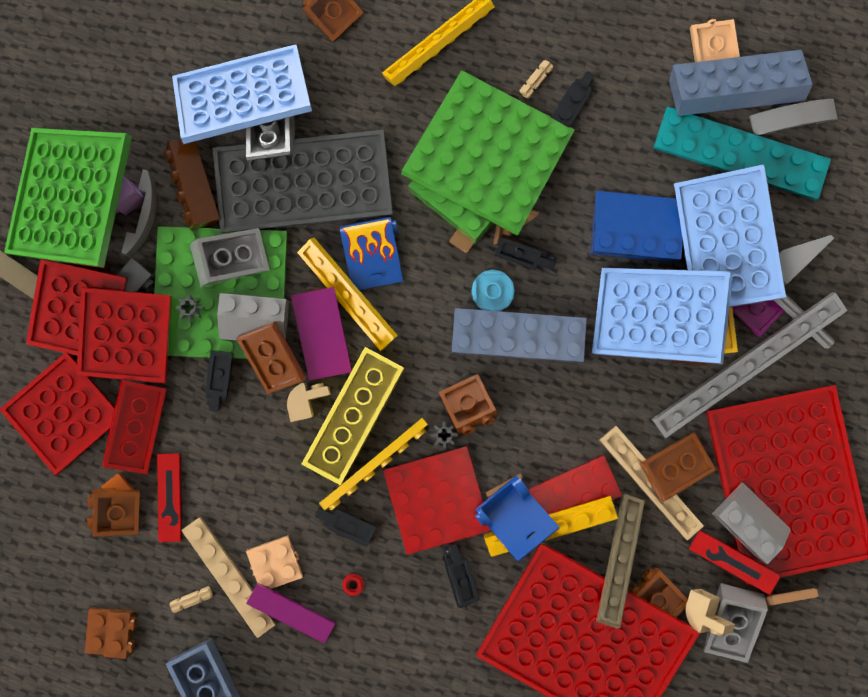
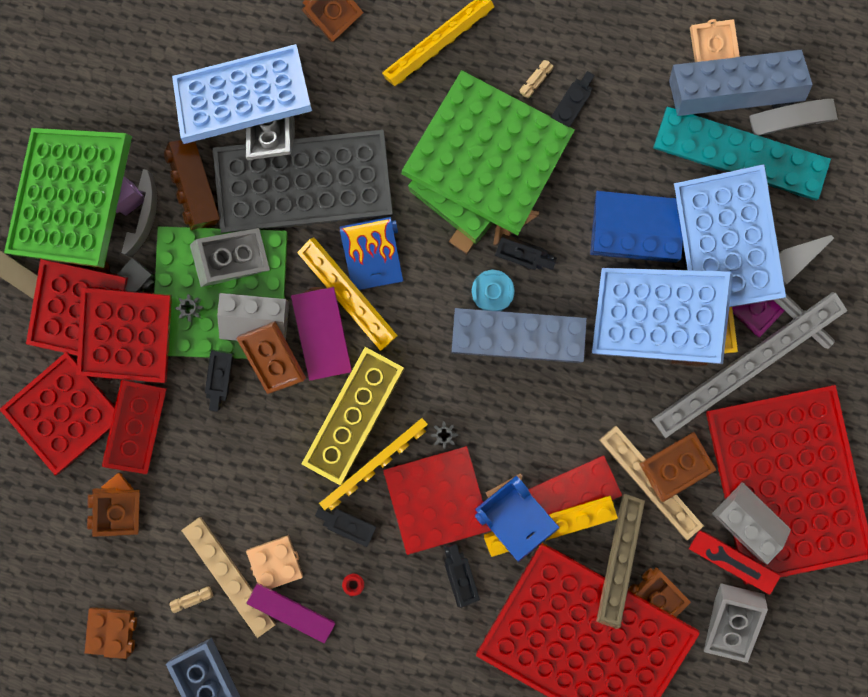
red tile [157,453,182,542] -> none
tan brick [287,383,331,422] -> none
dark orange plate [439,374,498,435] -> none
tan brick [686,589,735,636] -> none
medium nougat tile [765,588,819,606] -> none

